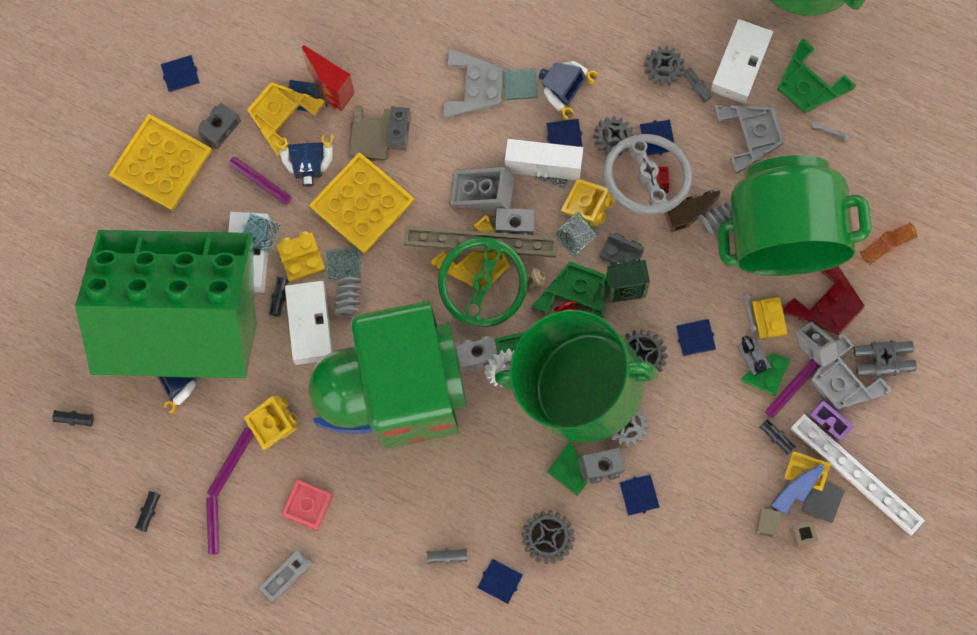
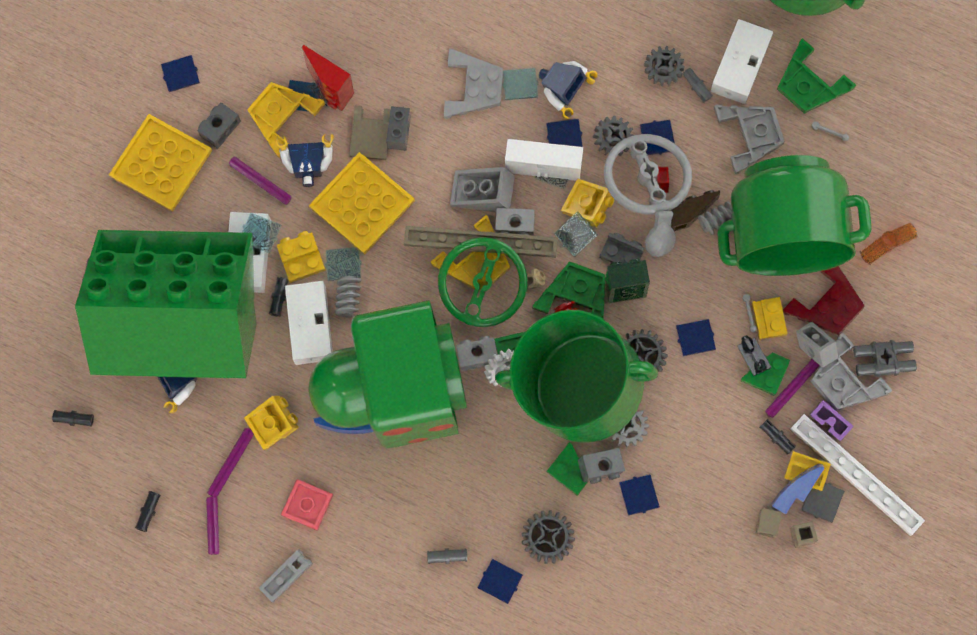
none -> light grey animal [645,211,676,257]

